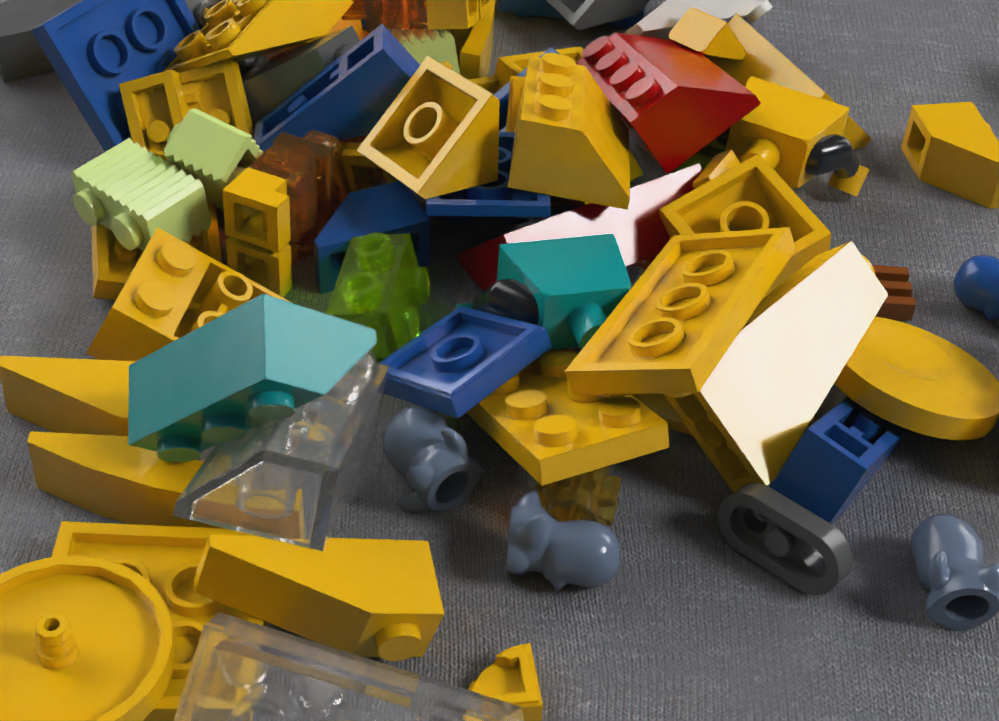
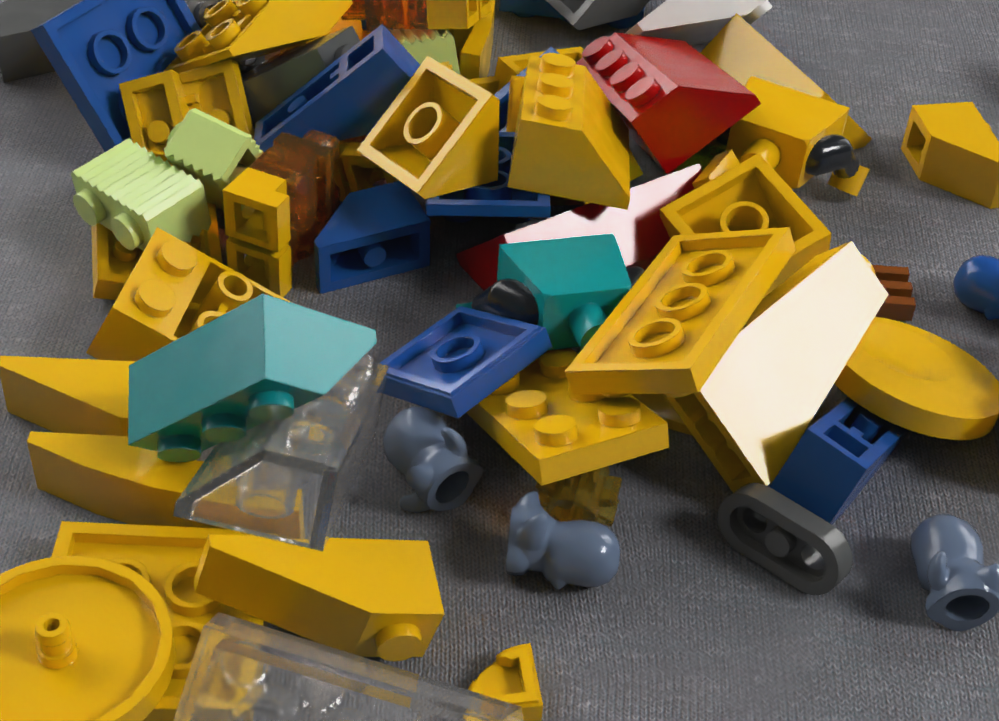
clear neon green bracket [327,233,430,364] -> none
yellow slope [668,7,747,60] -> none

